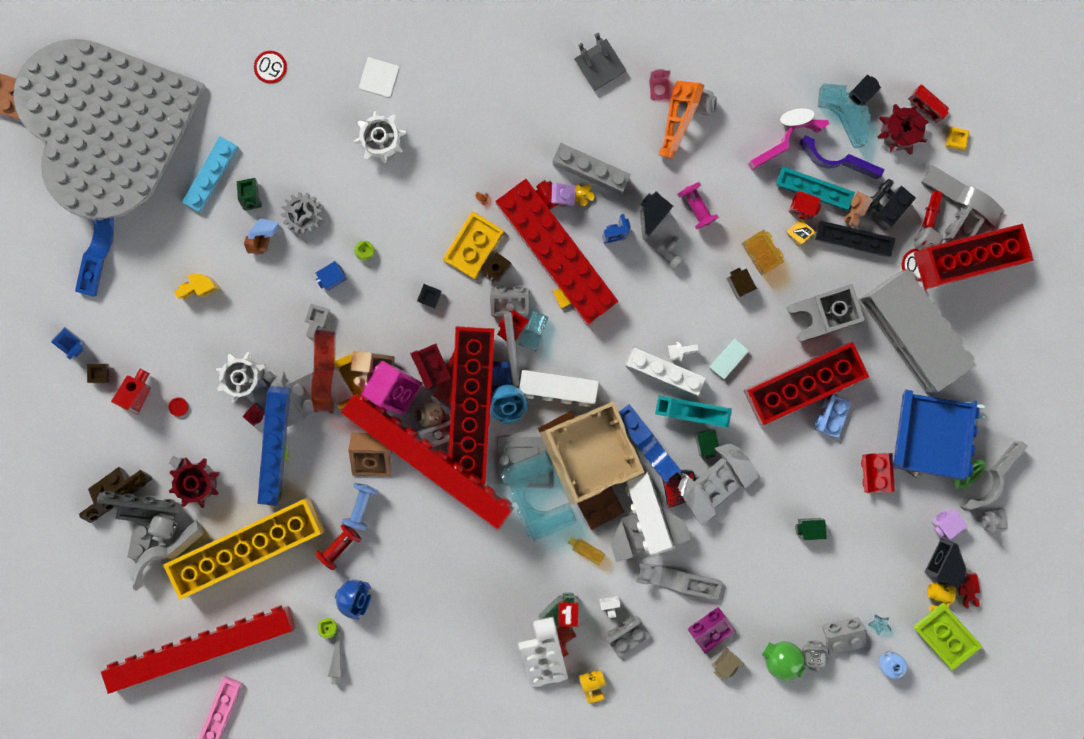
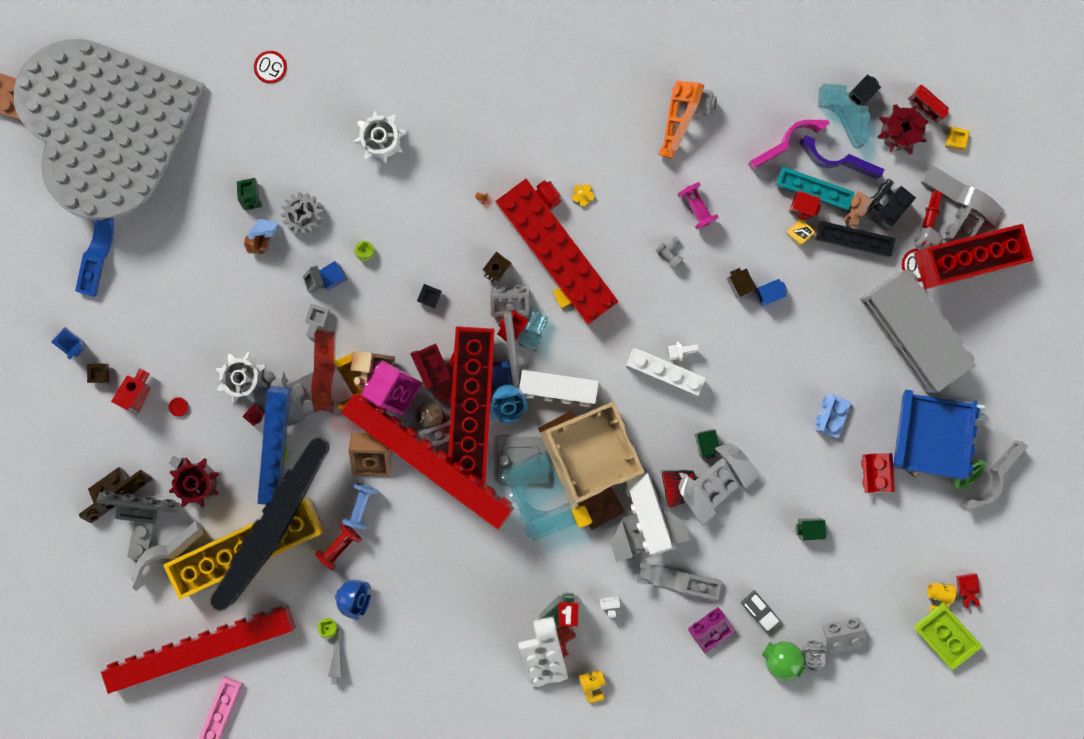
light grey head [148,513,177,543] -> none
yellow brick [174,273,220,300] -> none
medium azure plate [182,136,238,213] -> none
white sticker [359,57,399,97] -> none
yellow tile [442,211,505,280] -> none
lavender bracket [551,183,576,207] -> none
light grey brick [552,143,631,196] -> none
clear yellow cylinder [568,537,605,566] -> none
dark grey plate [574,33,627,91] -> none
blue bracket [602,214,631,244] -> none
light grey bracket [606,616,651,658] -> none
blue piece [619,404,682,484] -> none
black slope [640,191,673,240] -> none
clear pink bracket [649,69,671,100] -> none
teal arch [655,395,732,428] -> none
light aqua tile [709,338,749,380] -> none
dark tan brick [712,648,744,680] -> none
clear yellow brick [741,229,784,276] -> none
red brick [743,342,869,426] -> none
white sticker [780,108,814,126] -> none
light grey brick [787,284,865,342] -> none
clear light blue piece [868,614,891,635] -> none
light blue head [878,651,907,679] -> none
black slope [925,538,967,588] -> none
lavender brick [932,509,968,540] -> none
light grey bracket [982,509,1007,533] -> none
none -> black piece [210,438,330,611]
none -> dark grey tile [303,266,323,294]
none -> yellow slope [571,505,592,528]
none -> slope [740,590,781,633]
none -> blue brick [755,279,787,306]

